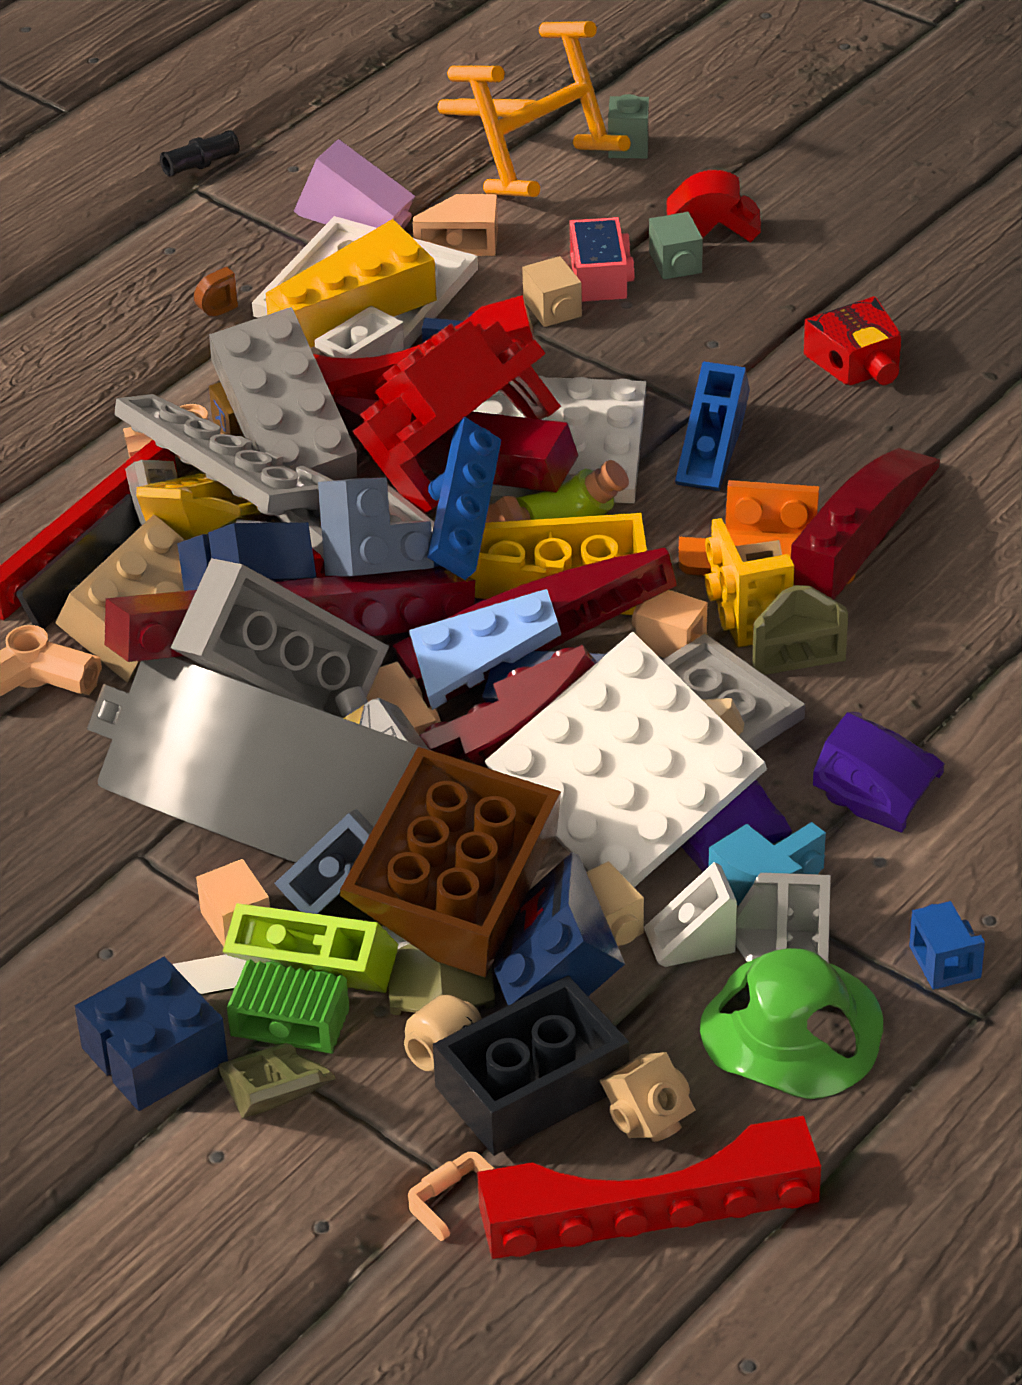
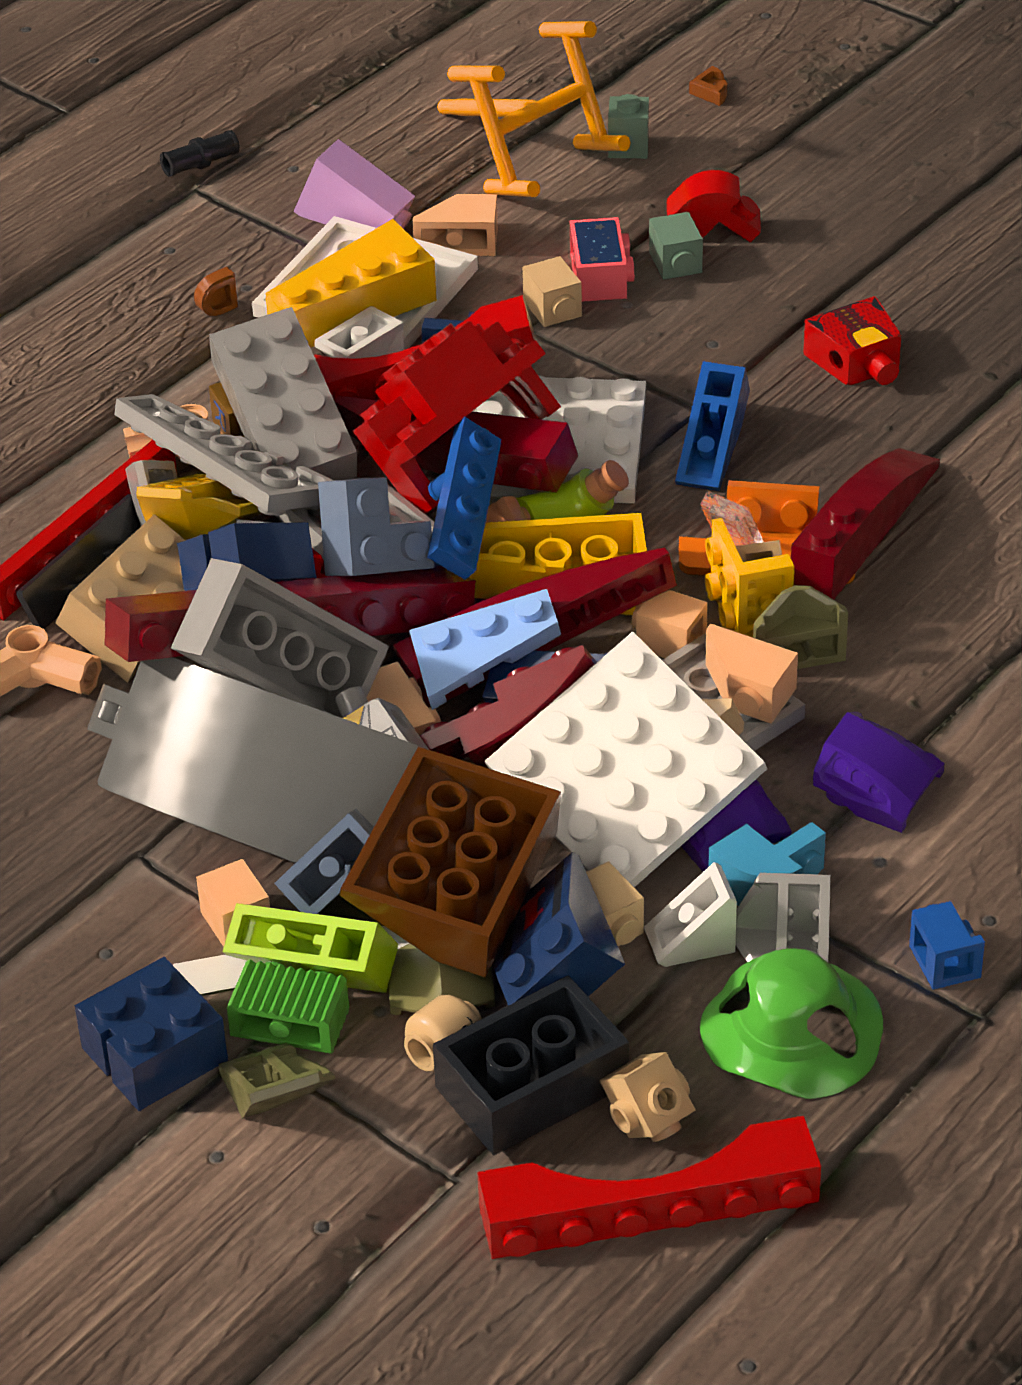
light nougat piece [408,1152,494,1241] -> none
none -> dark orange tile [689,66,728,106]
none -> clear tile [700,491,764,546]
none -> light nougat slope [706,624,798,724]

